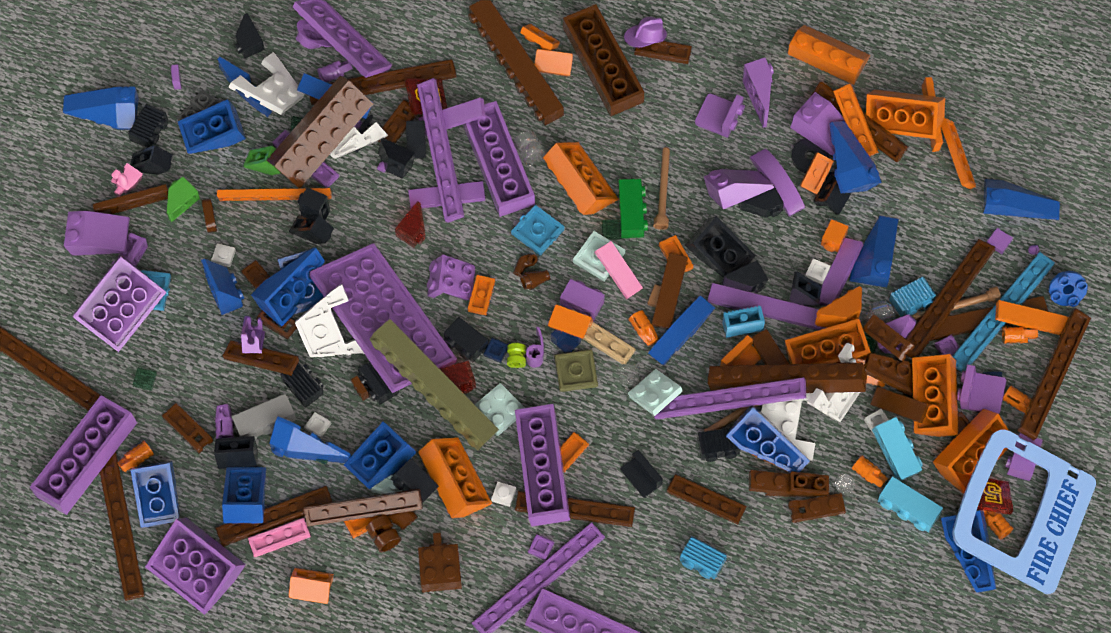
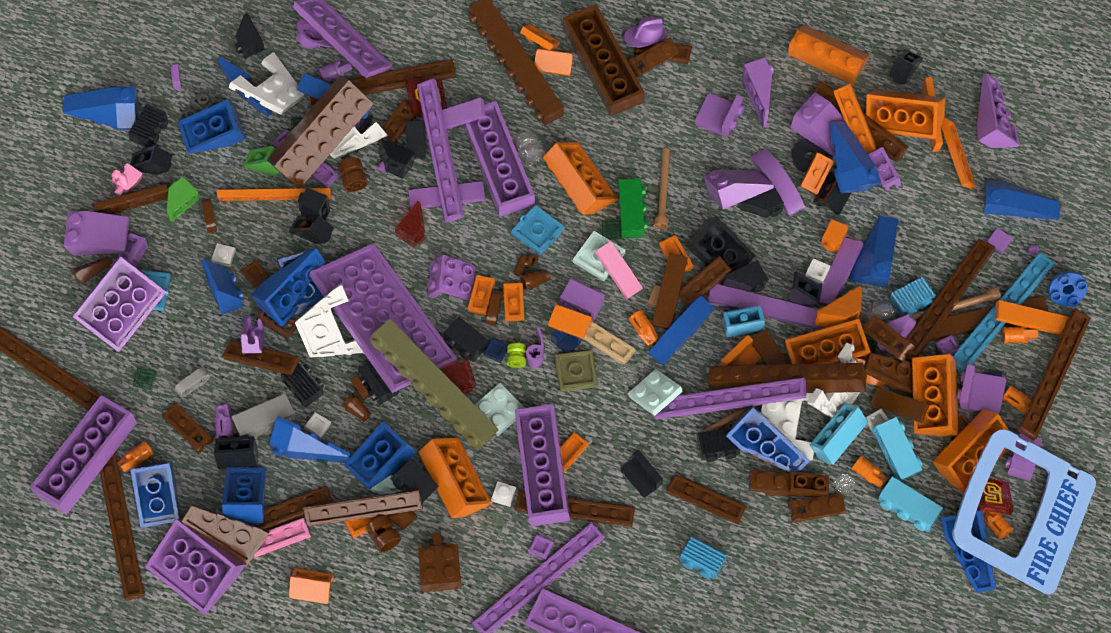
none -> reddish brown slope [70,257,113,284]
none -> light grey beam [175,367,210,398]
none -> wing [181,504,270,565]
none -> reddish brown wheel [338,157,368,192]
none -> reddish brown cone [342,394,371,422]
none -> reddish brown beam [486,290,502,326]
none -> orange plate [503,283,524,322]
none -> reddish brown plate [628,37,680,78]
none -> reddish brown tile [679,256,732,307]
none -> medium azure brick [810,402,868,465]
none -> medium lavender hinge [868,147,901,191]
none -> black slope [889,50,923,84]
none -> medium lavender wedge [977,73,1020,148]

